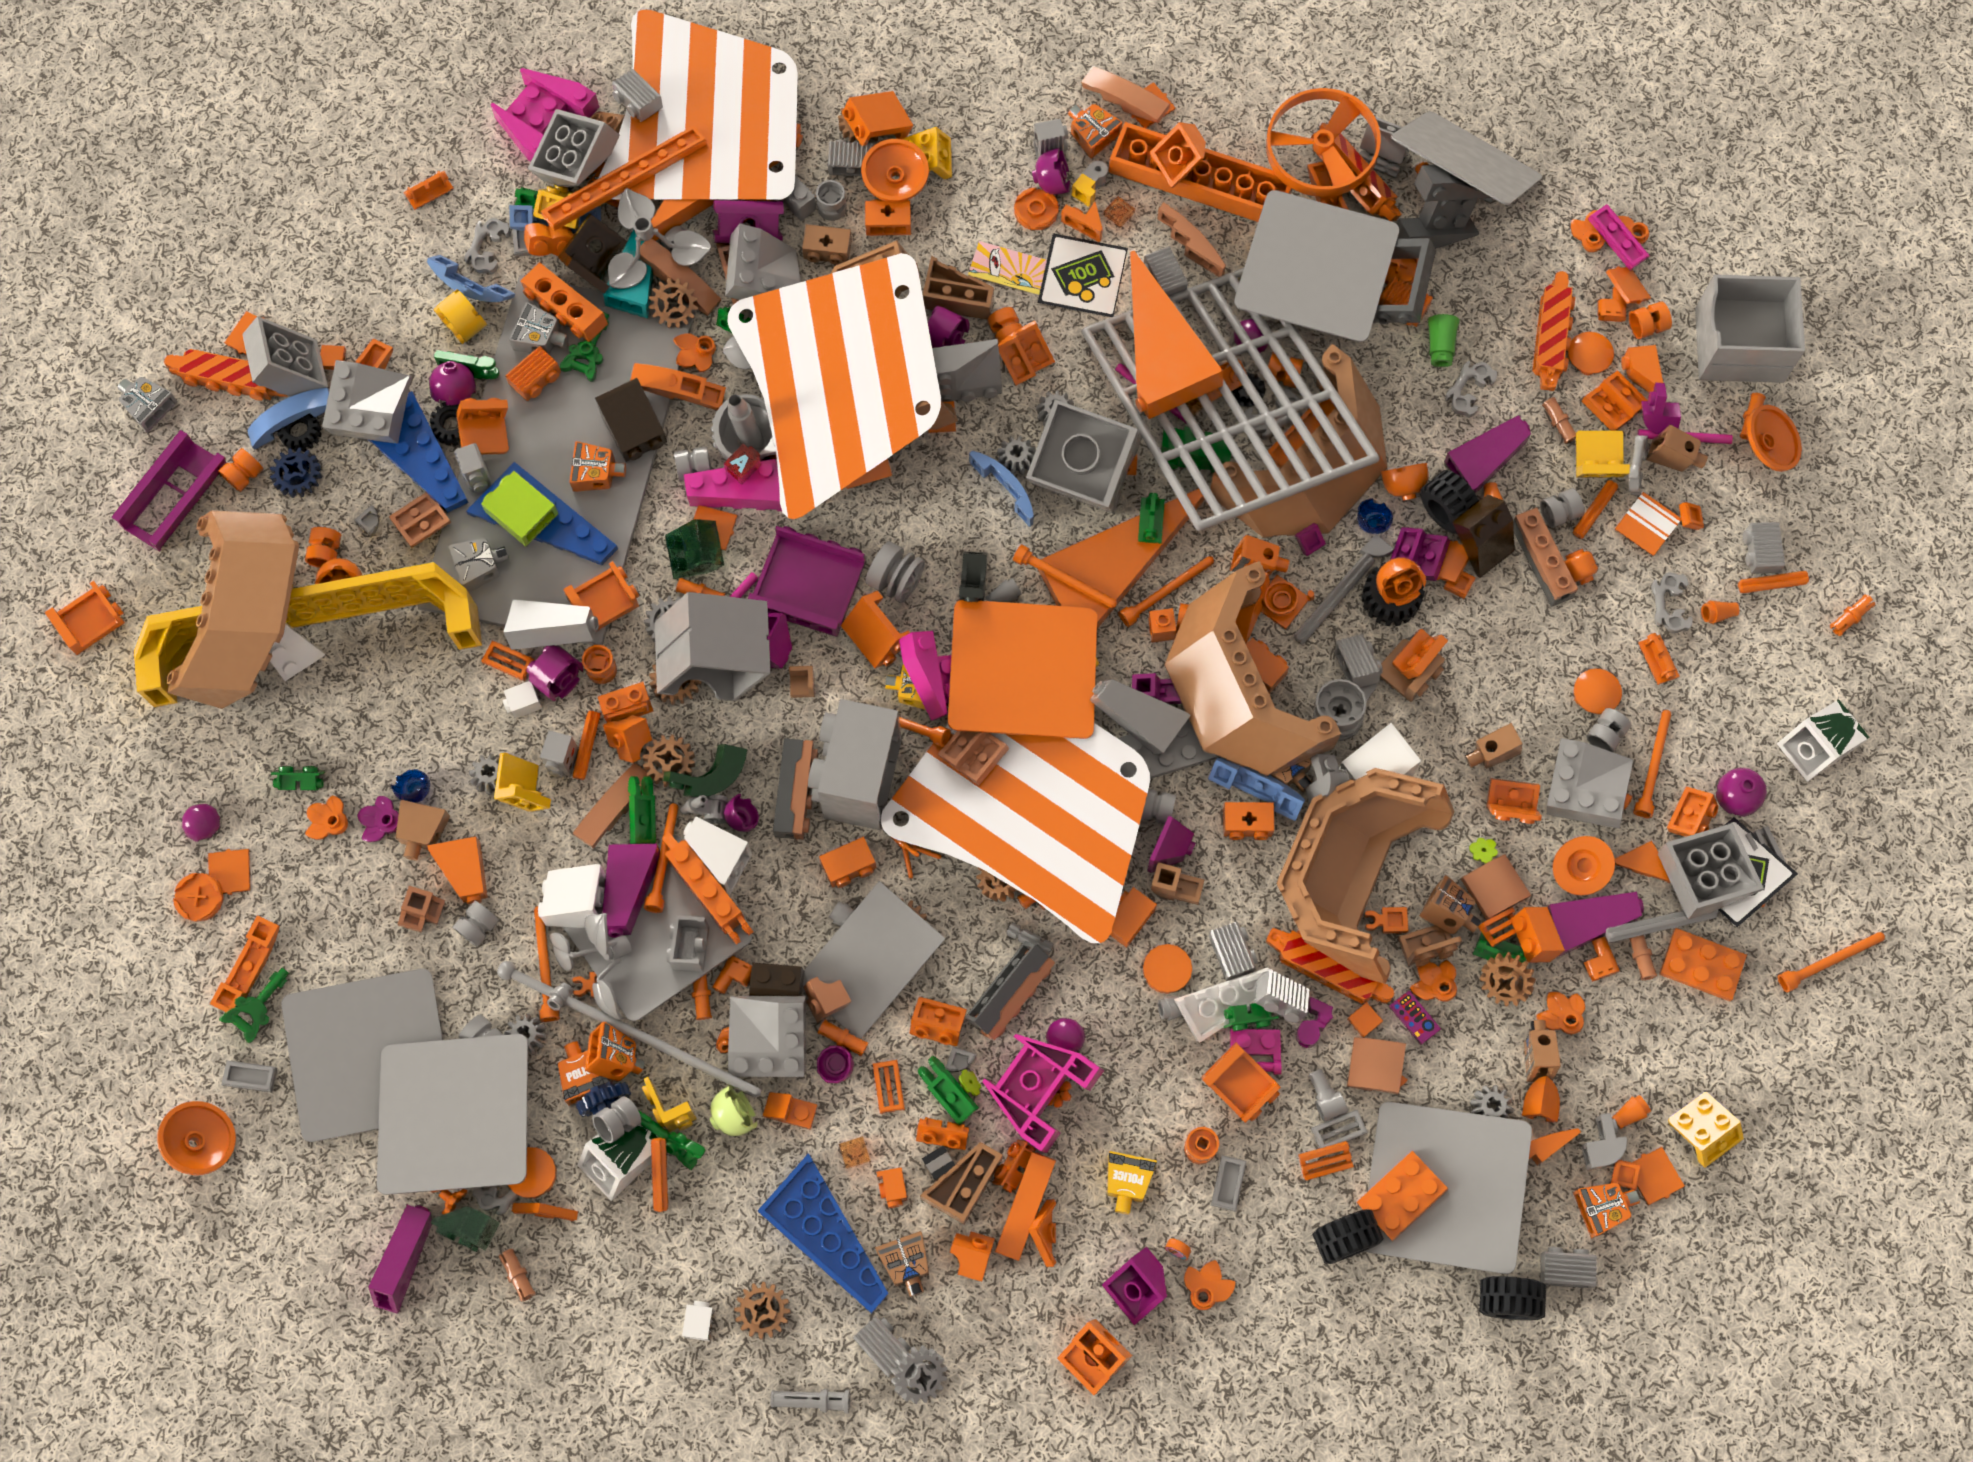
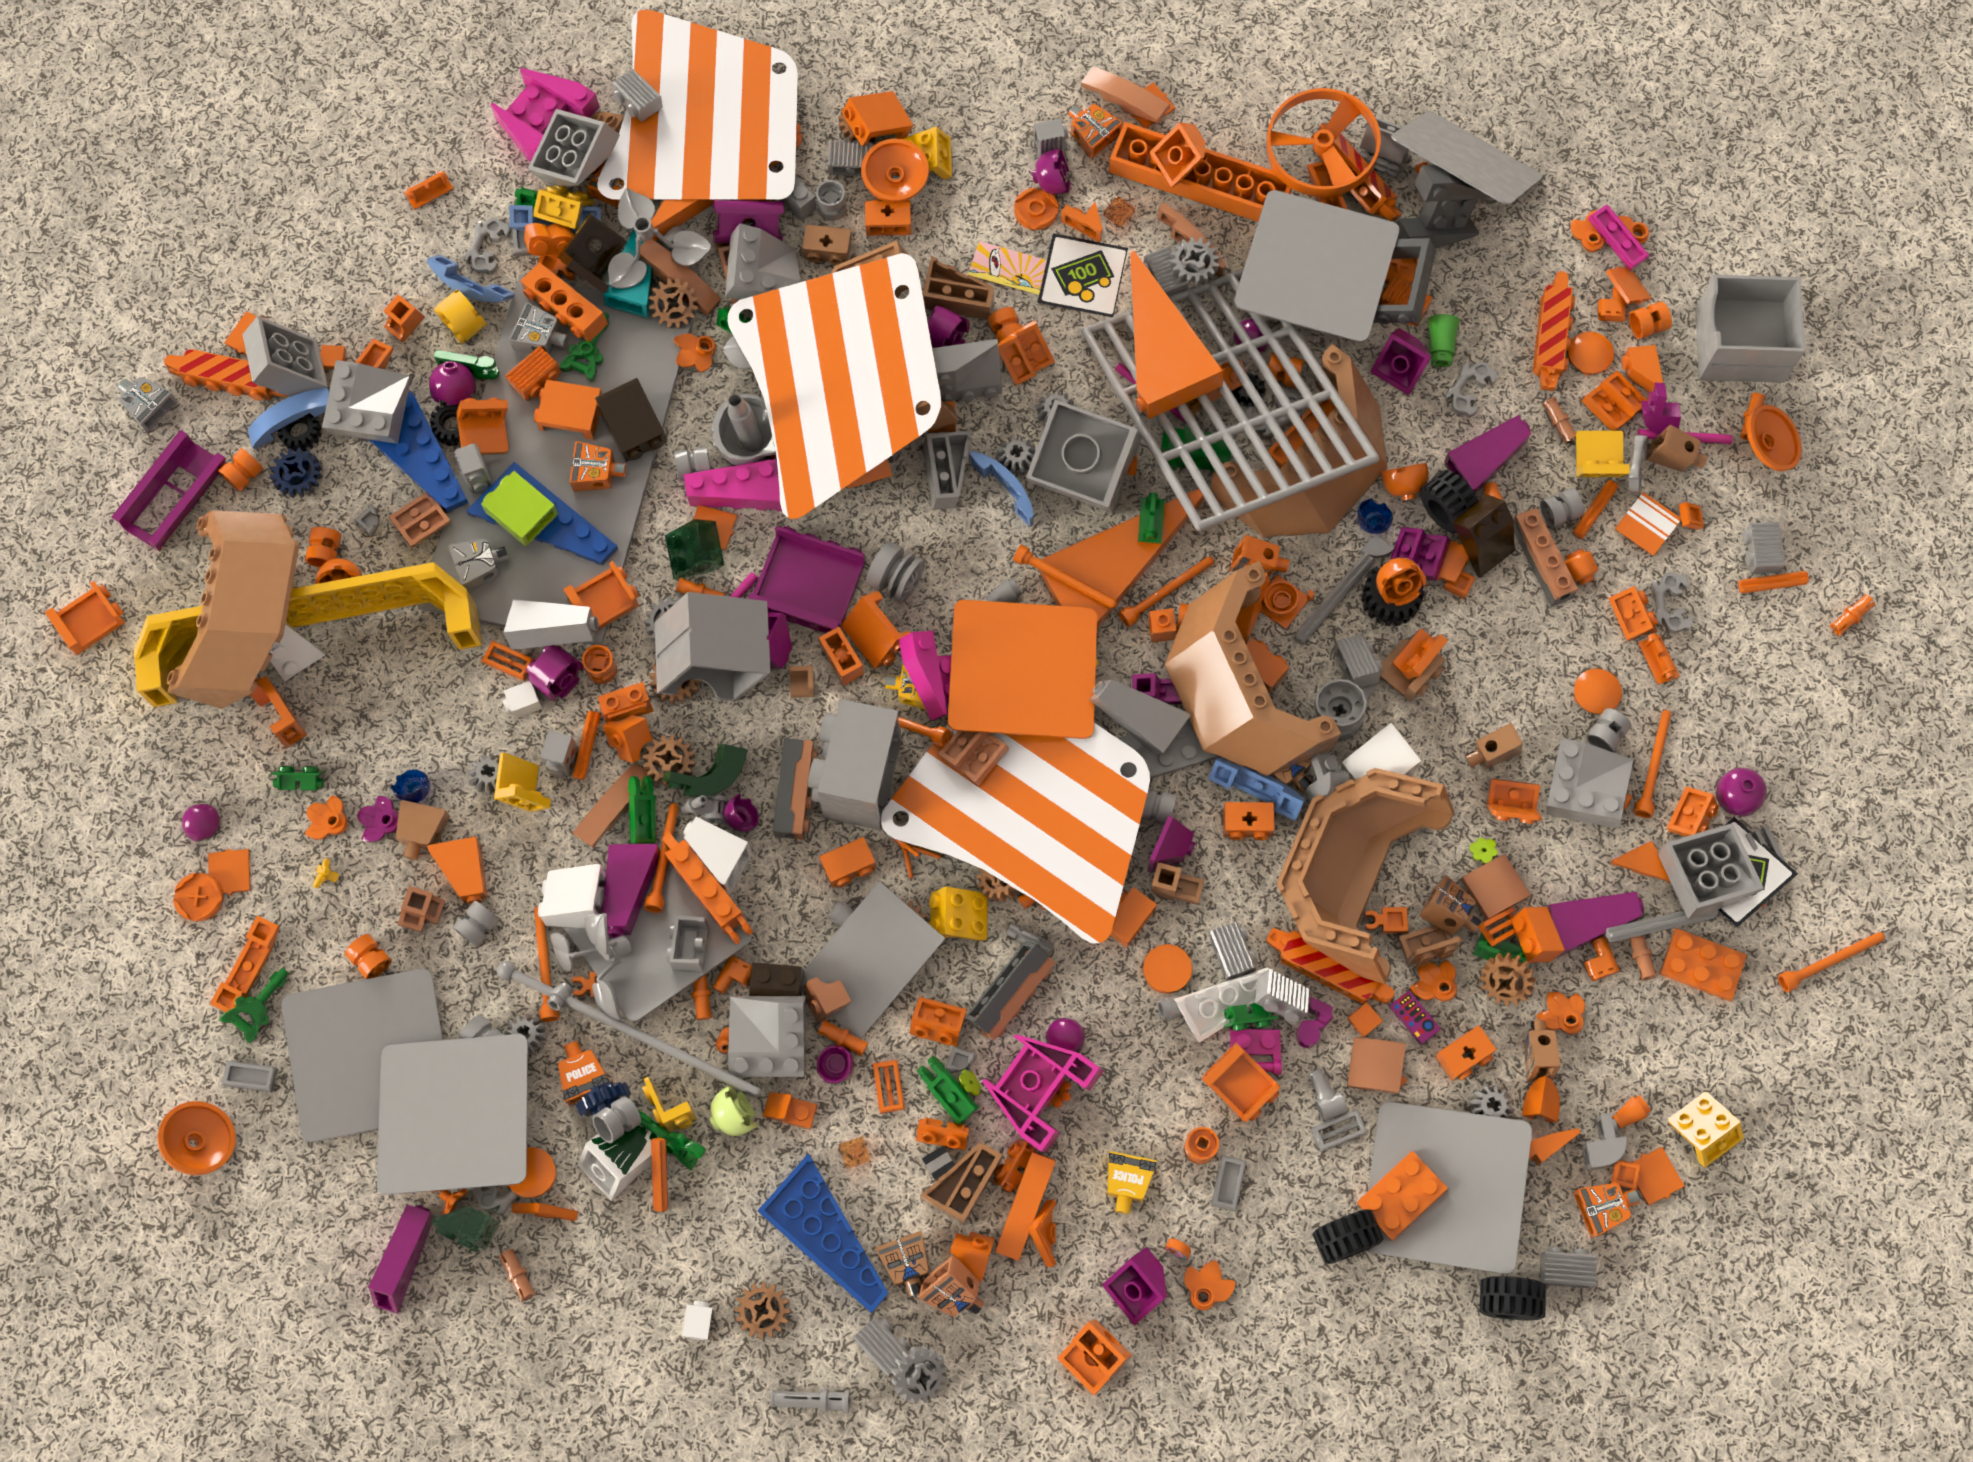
orange tile [541,125,707,231] -> none
orange torso [585,1021,645,1081] -> none
orange slope [630,363,726,410] -> none
clear red brick [724,444,761,485] -> none
orange brick [876,1167,908,1208] -> none
pearl dark grey arch [959,551,988,602] -> none
leg [1071,161,1108,207] -> none
magenta tile [1295,523,1326,556] -> none
orange tile [1298,1141,1354,1181] -> none
orange hat [1553,836,1615,895] -> none
orange cone [1701,600,1740,624] -> none
white slope [1777,699,1870,782] -> none
none -> orange panel [249,676,307,748]
none -> yellow plant [313,857,339,888]
none -> orange wheel [344,934,392,979]
none -> orange brick [383,294,425,342]
none -> orange panel [534,380,602,440]
none -> orange plate [537,253,575,280]
none -> orange brick [818,627,864,686]
none -> nougat torso [918,1255,984,1316]
none -> light grey wedge [922,431,972,510]
none -> yellow bracket [929,886,988,941]
none -> light grey gear [1169,237,1219,286]
none -> magenta slope [1370,328,1432,395]
none -> orange brick [1435,1025,1497,1081]
none -> orange bracket [1608,586,1659,641]

